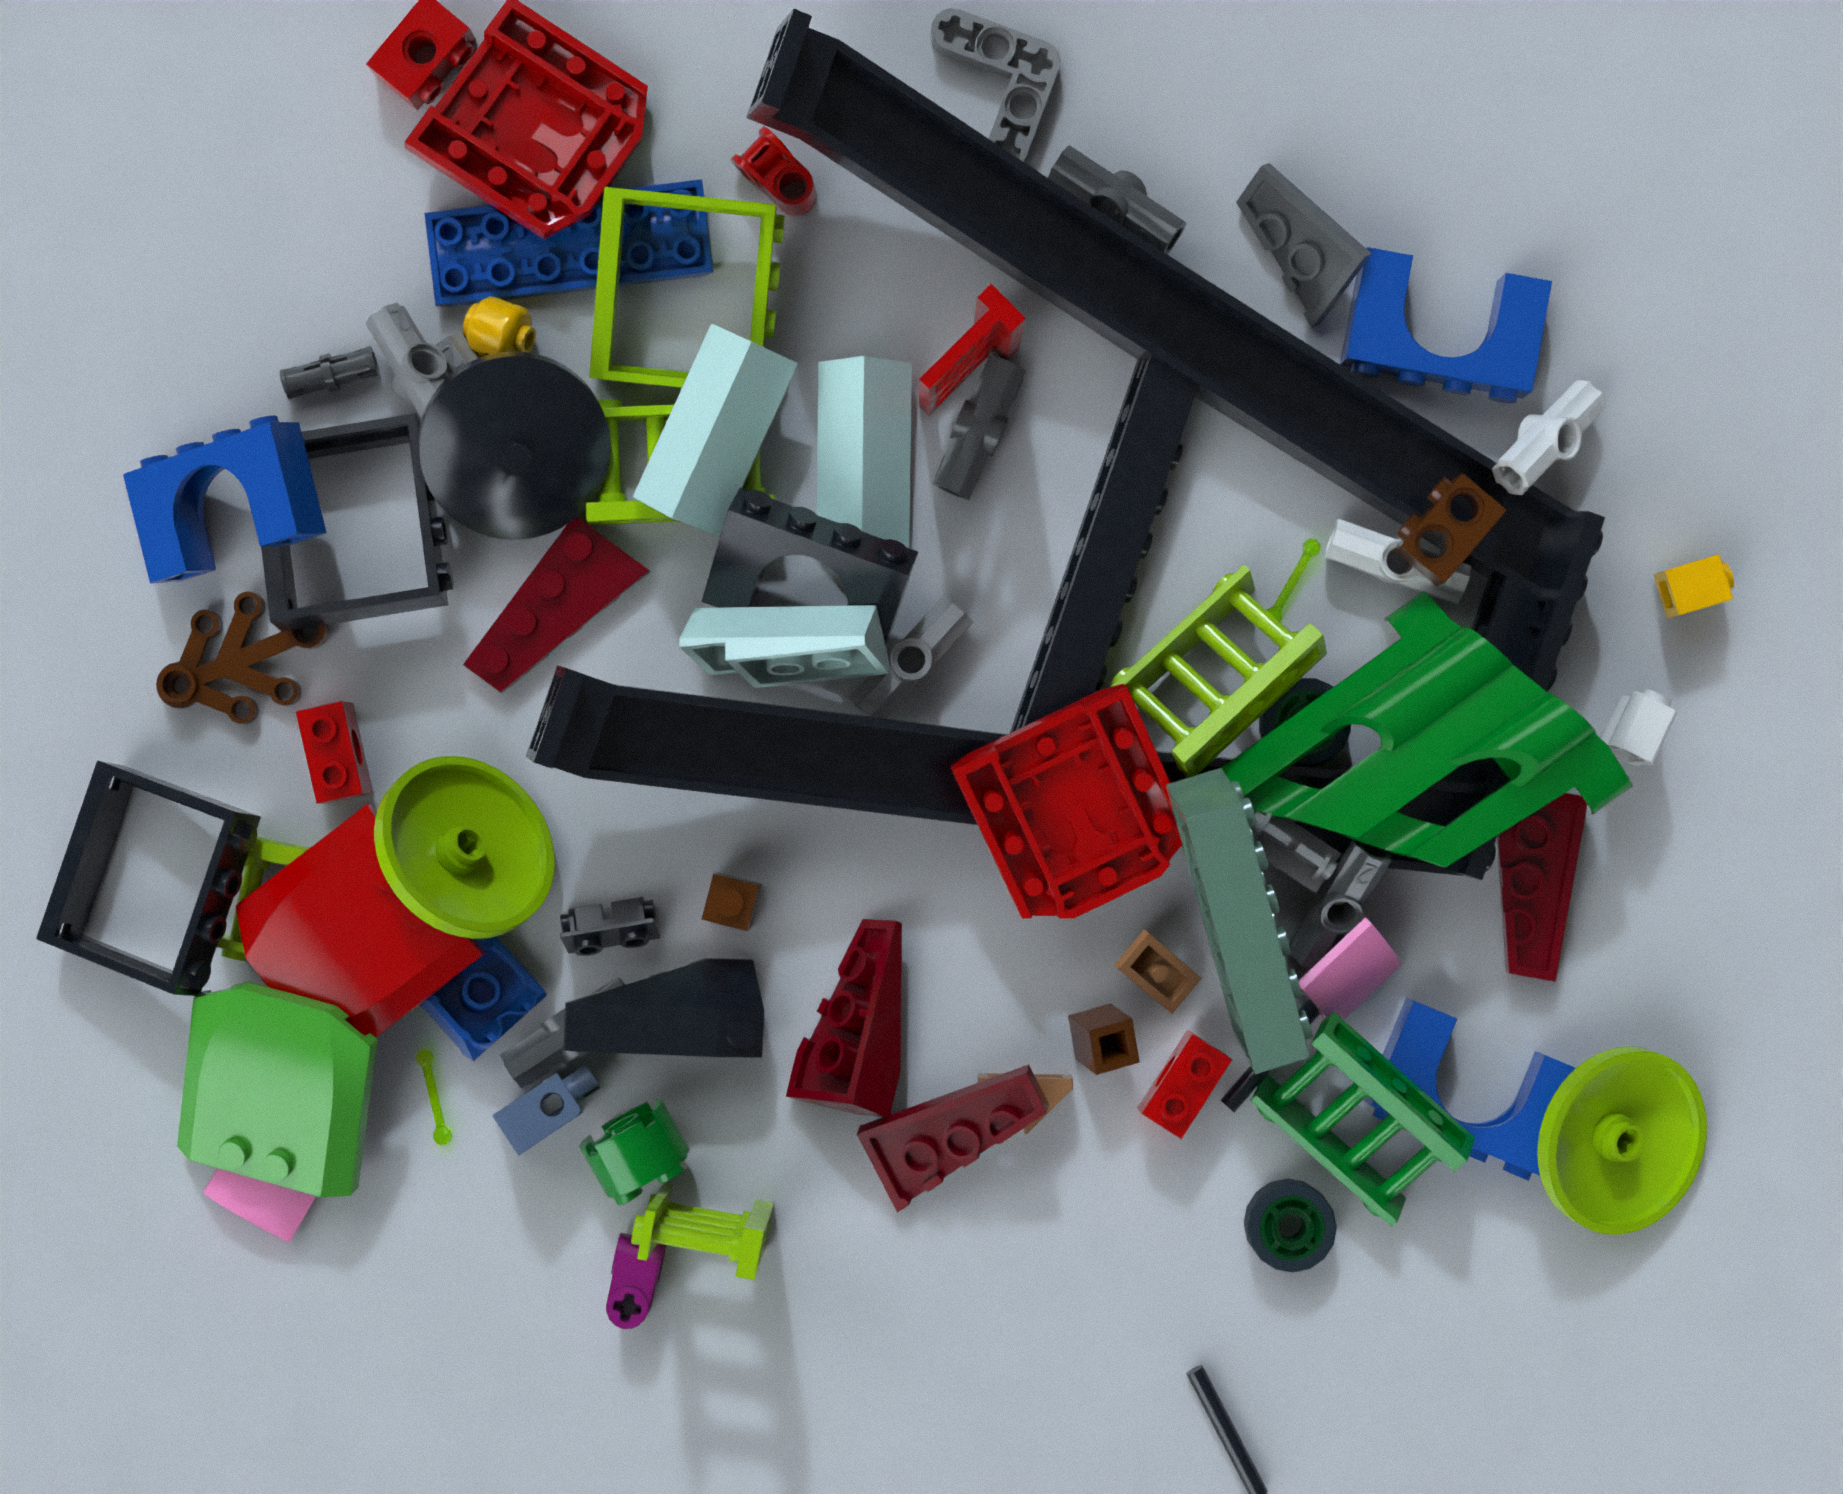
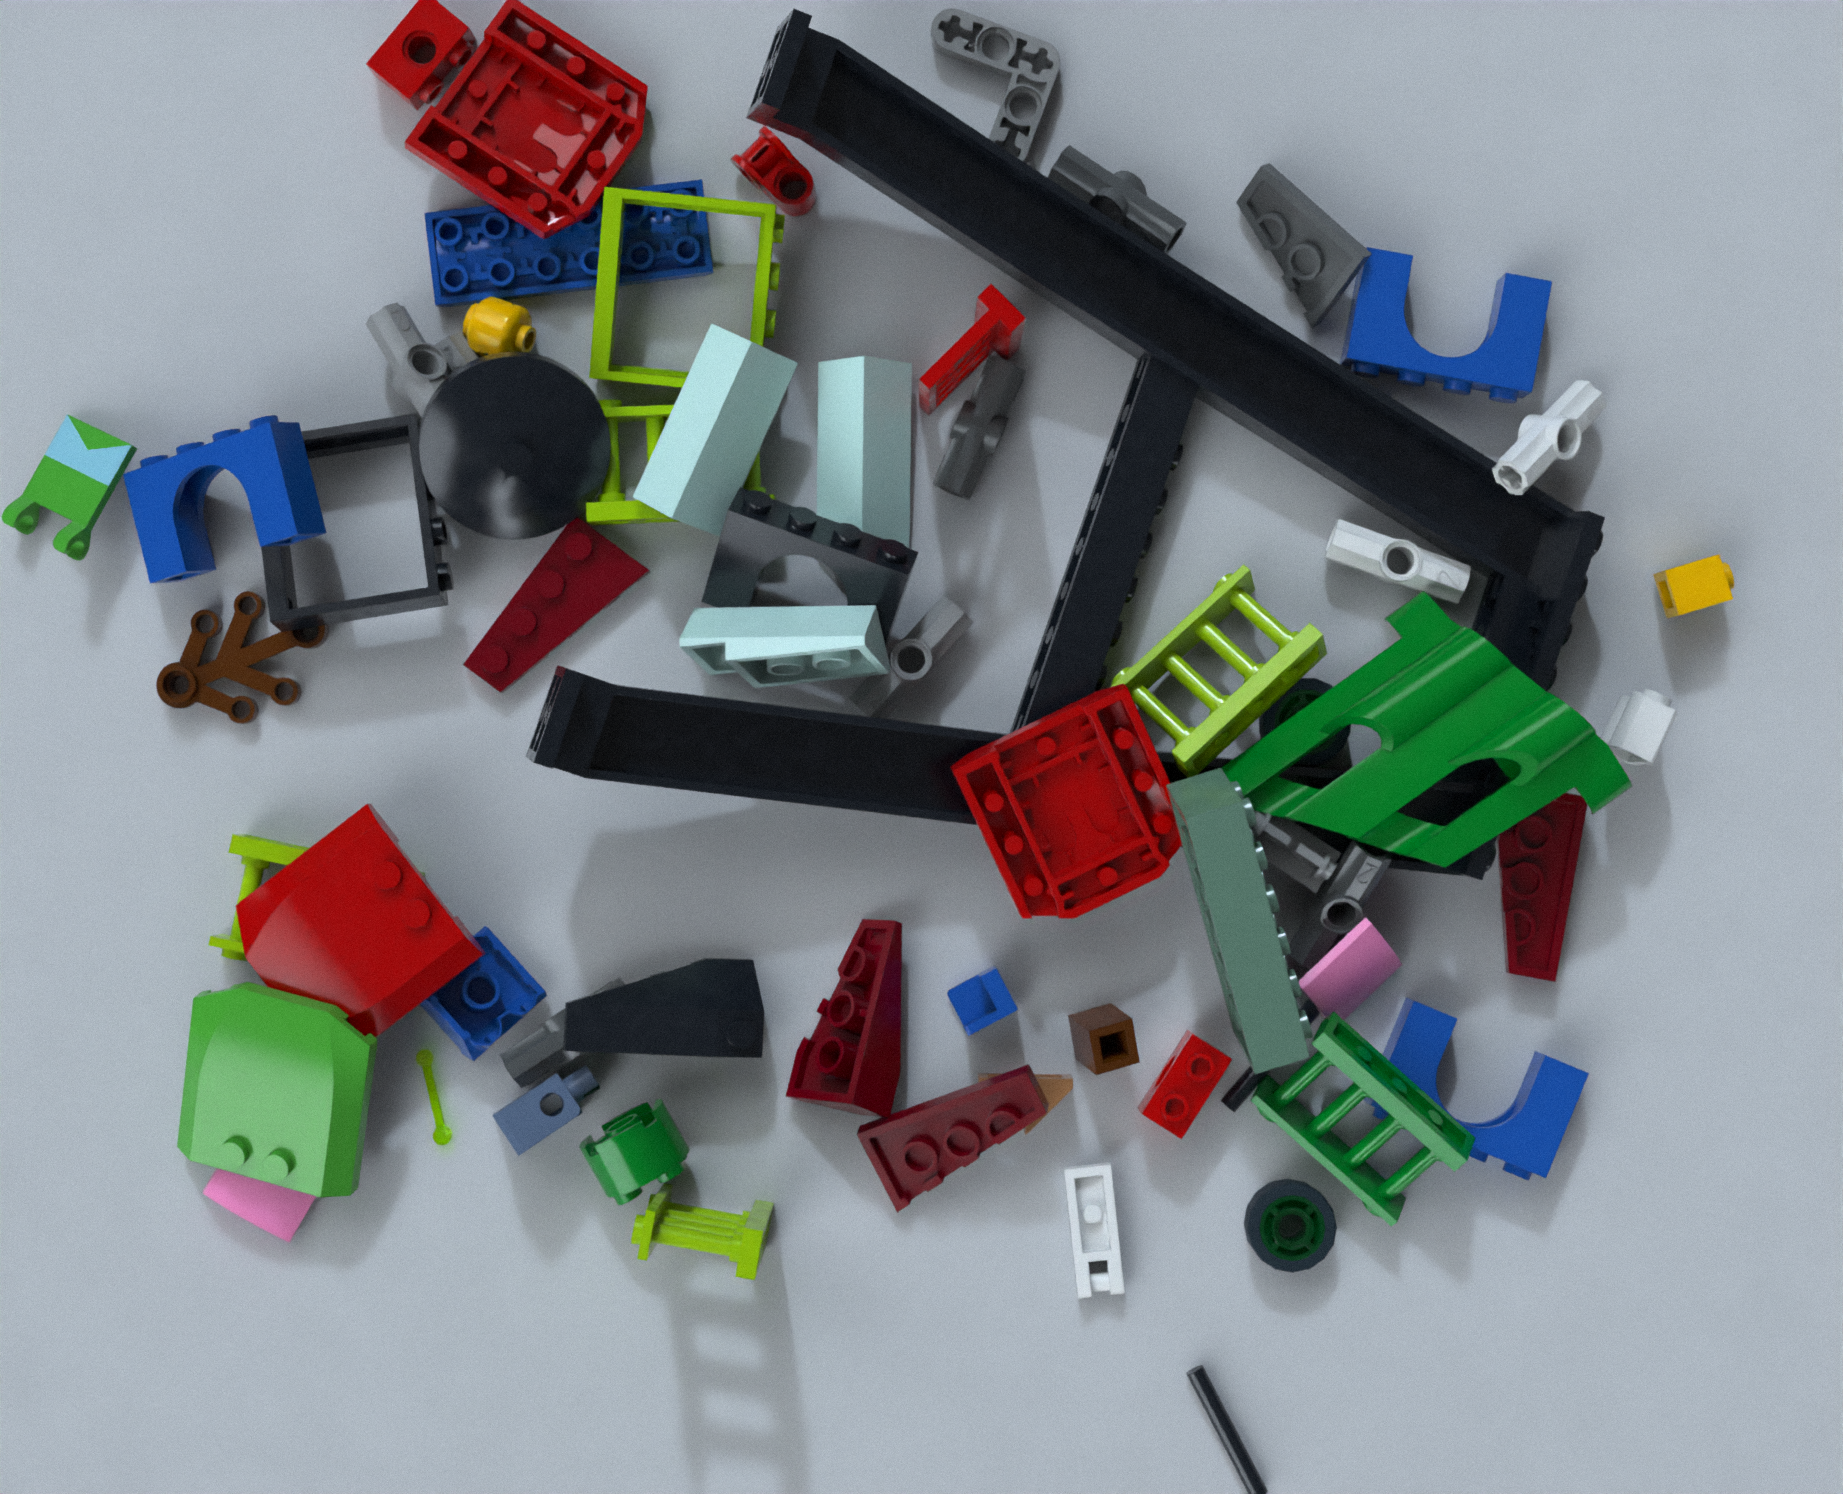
black window [36,760,261,996] -> none
dark grey pin [280,346,380,399] -> none
red brick [296,701,374,804] -> none
lime dish [374,756,555,939] -> none
black hinge [560,896,660,956] -> none
magenta piece [606,1233,666,1329] -> none
reddish brown brick [701,872,762,931] -> none
medium nougat slope [1114,929,1202,1014] -> none
clear neon green hinge [1266,538,1321,622] -> none
reddish brown brick [1393,473,1506,586] -> none
lime dish [1537,1046,1707,1235] -> none
none -> bright green flag [2,414,137,561]
none -> blue panel [947,965,1018,1036]
none -> white plate [1063,1162,1125,1299]

